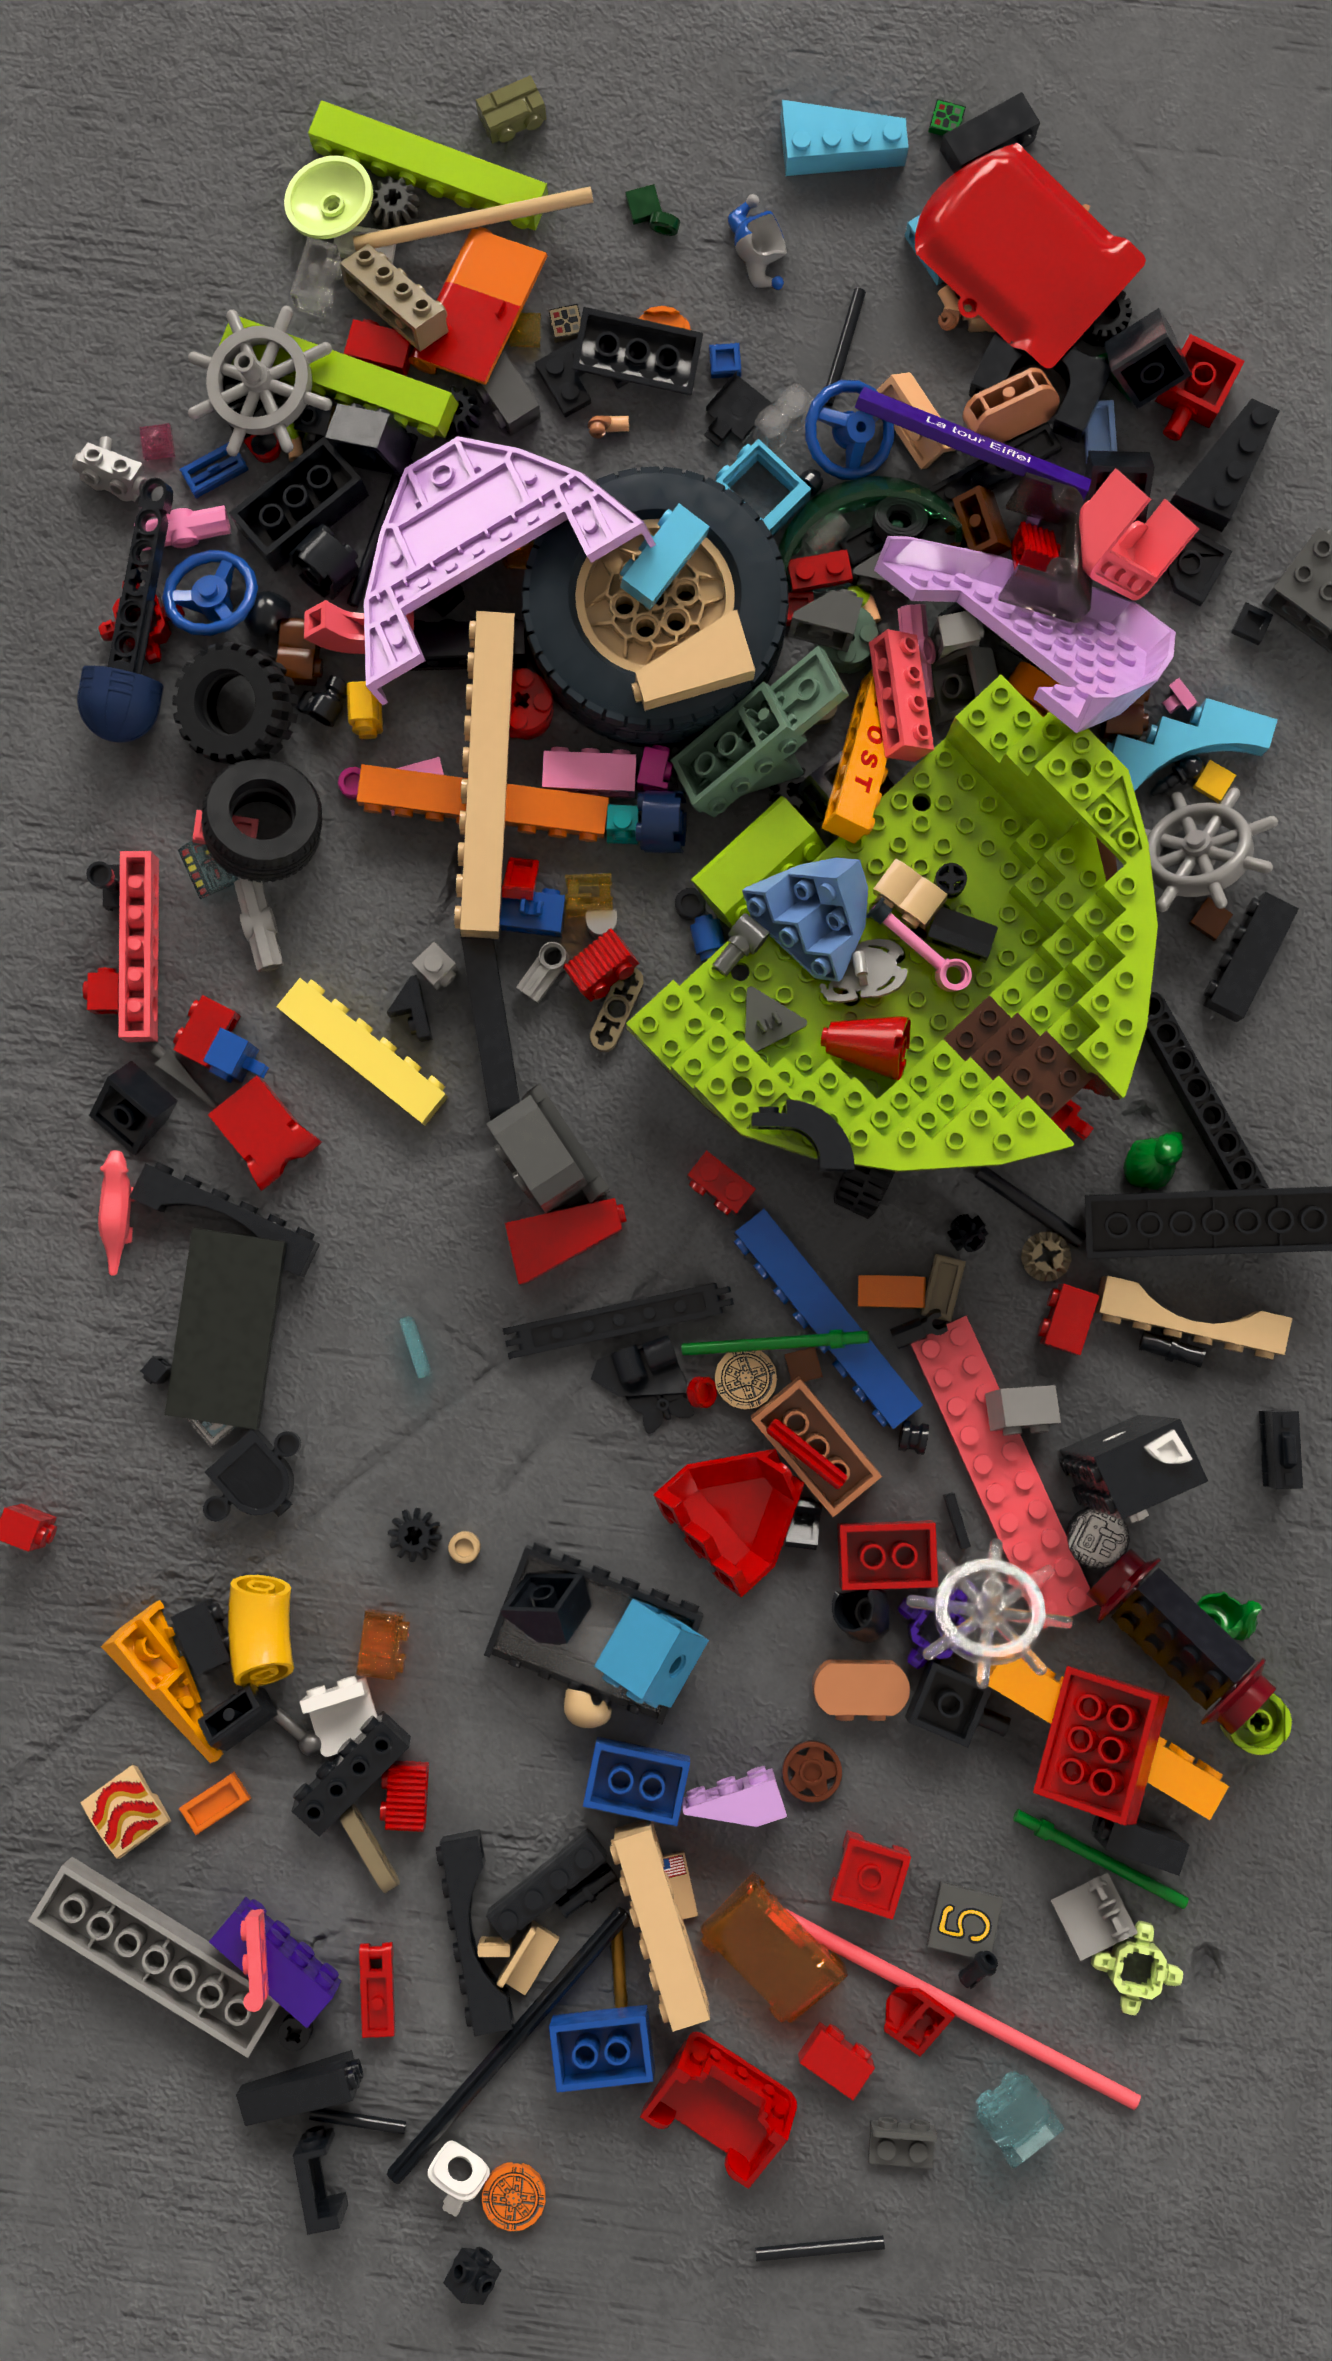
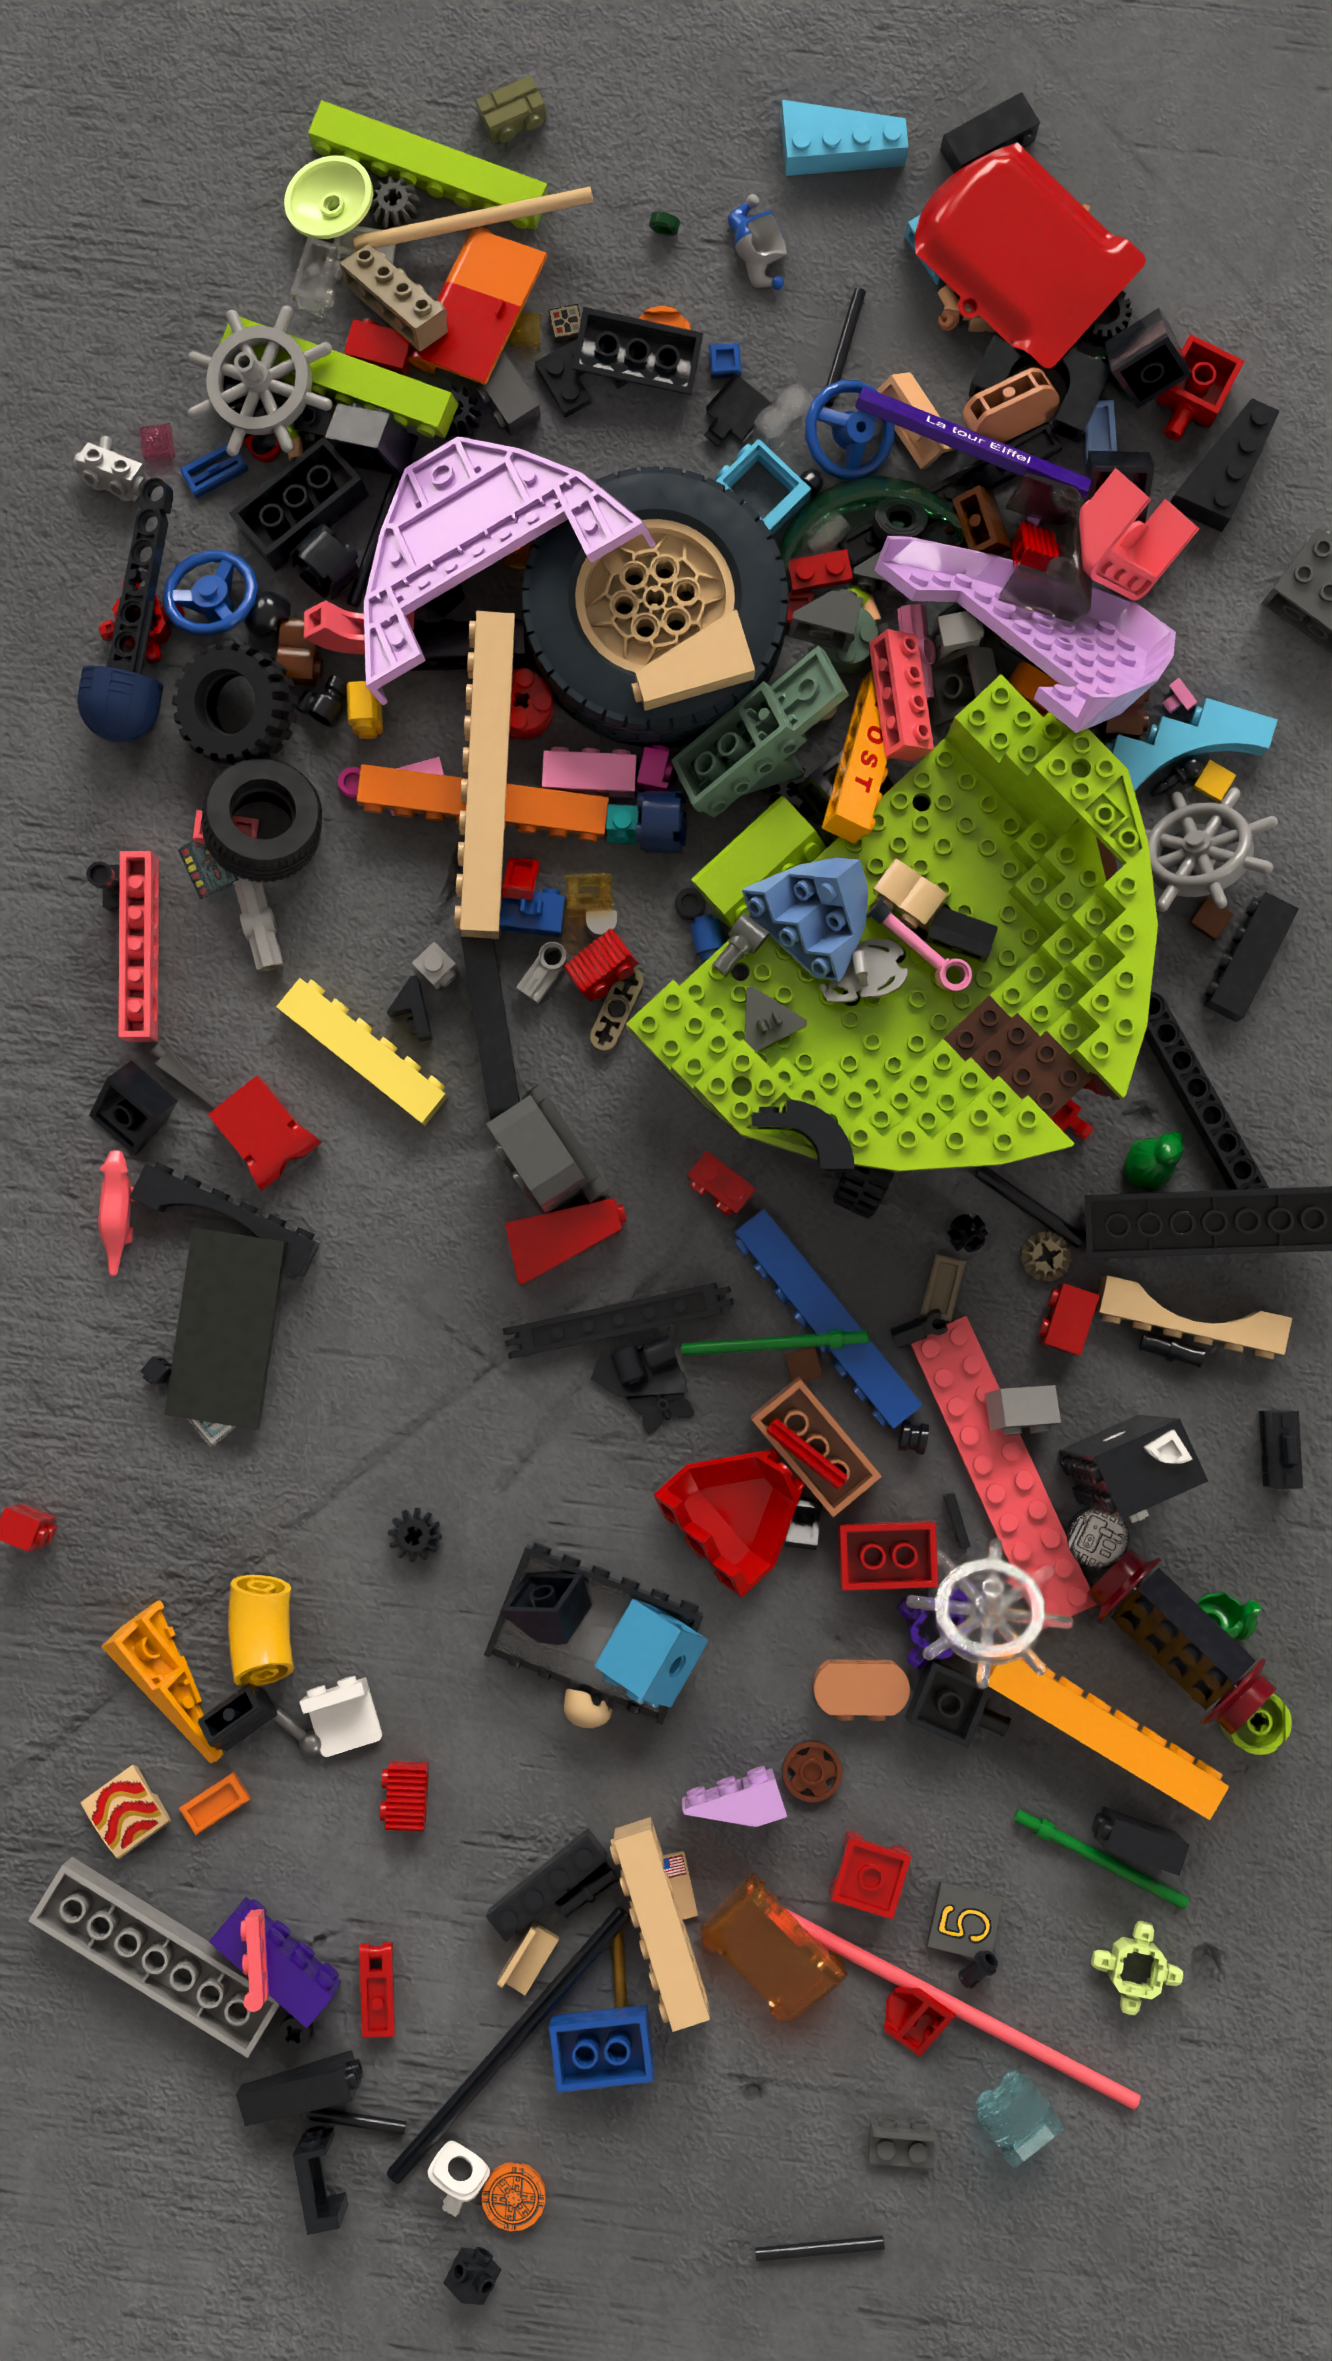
red brick [83,967,119,1014] -> none
bright pink piece [134,505,231,551] -> none
black brick [170,1598,231,1676] -> none
red brick [173,995,241,1069] -> none
blue brick [203,1027,269,1083] -> none
black piece [203,1429,301,1522] -> none
black brick [291,1711,411,1837] -> none
dark tan beam [339,1804,400,1893] -> none
clear orange brick [356,1609,410,1680] -> none
clear light blue tile [399,1316,432,1379] -> none
black arch [436,1829,514,2037] -> none
tan tile [448,1531,481,1564] -> none
tan tile [478,1936,512,1957] -> none
blue brick [583,1737,690,1826] -> none
arm [588,416,629,438] -> none
medium azure brick [620,503,710,610] -> none
dark green tile [625,184,662,225] -> none
red windscreen [640,2031,797,2189] -> none
red tile [687,1376,717,1408] -> none
tan tile [714,1351,777,1410] -> none
red brick [798,2021,875,2101] -> none
red cone [821,1016,911,1080] -> none
black piece [832,1589,890,1643] -> none
orange slope [858,1275,926,1308] -> none
tile [928,99,966,136] -> none
black wheel [934,863,967,899] -> none
red slope [1033,1666,1170,1826] -> none
light grey hinge [1051,1873,1138,1961] -> none
black plate [1167,532,1232,607] -> none
black plate [1231,602,1273,645] -> none

